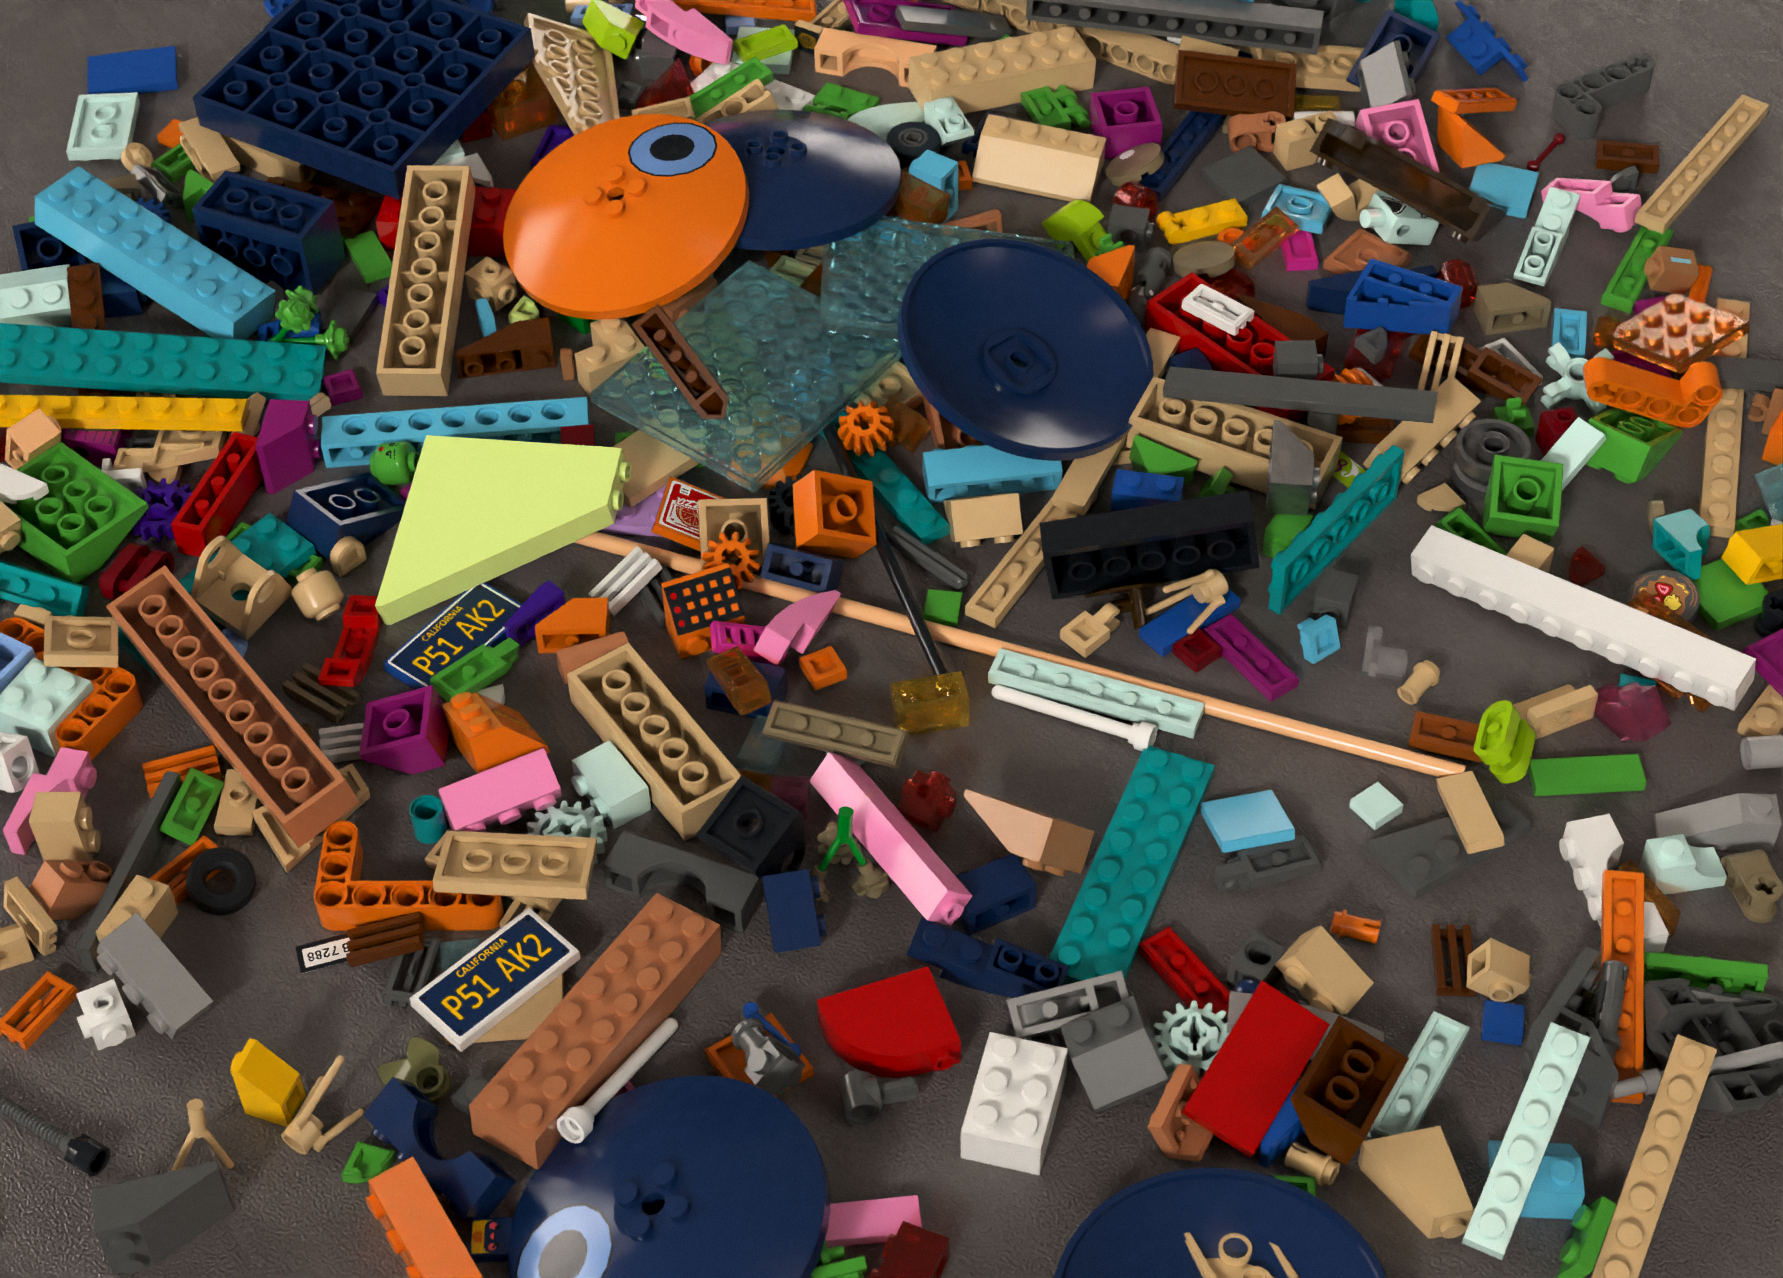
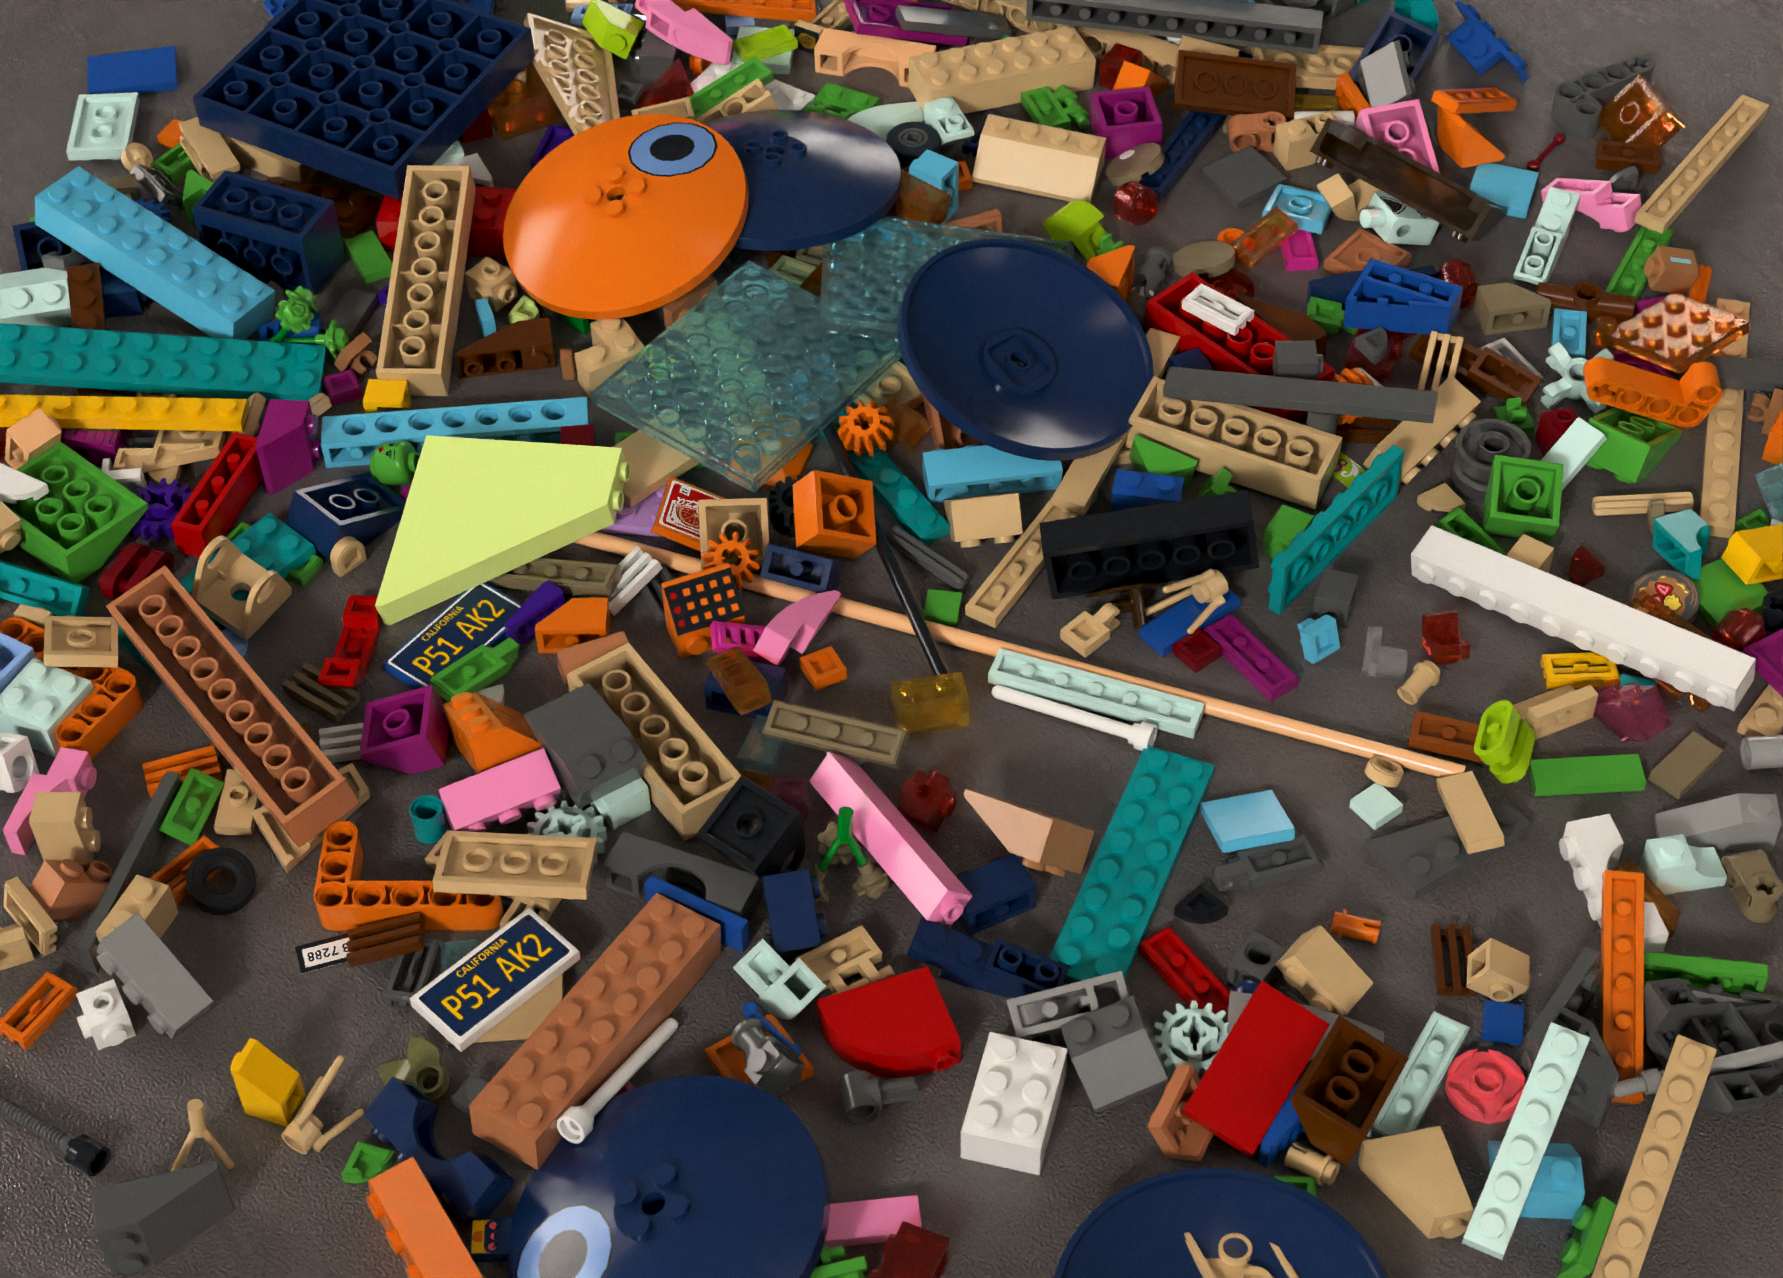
tan head [291,567,344,622] -> none
reddish brown brick [632,303,728,419] -> none
dark grey brick [1107,204,1155,253] -> none
yellow plate [1156,198,1248,245] -> none
flat silver slope [1266,420,1320,516] -> none
dark grey pin [1594,960,1629,1063] -> none
none -> dark grey tile [41,248,89,271]
none -> medium nougat tile [334,332,378,377]
none -> yellow panel [363,379,411,413]
none -> dark tan tile [485,558,623,598]
none -> dark grey slope [524,683,648,809]
none -> blue tile [644,876,750,953]
none -> light aqua brick [733,939,826,1020]
none -> tan plate [795,925,896,997]
none -> clear red brick [1099,43,1143,90]
none -> orange slope [1112,61,1169,100]
none -> black tile [1174,885,1228,924]
none -> bright green plate [1307,296,1361,335]
none -> orange tile [1335,73,1371,121]
none -> tan tile [1364,756,1404,787]
none -> clear red bracket [1422,610,1470,665]
none -> coral tile [1445,1049,1526,1124]
none -> reddish brown piece [1536,282,1636,325]
none -> yellow tile [1540,652,1620,689]
none -> tan axle [1591,491,1694,516]
none -> clear orange slope [1599,74,1685,147]
none -> dark tan tile [1648,731,1724,800]
none -> clear red head [1711,608,1766,653]

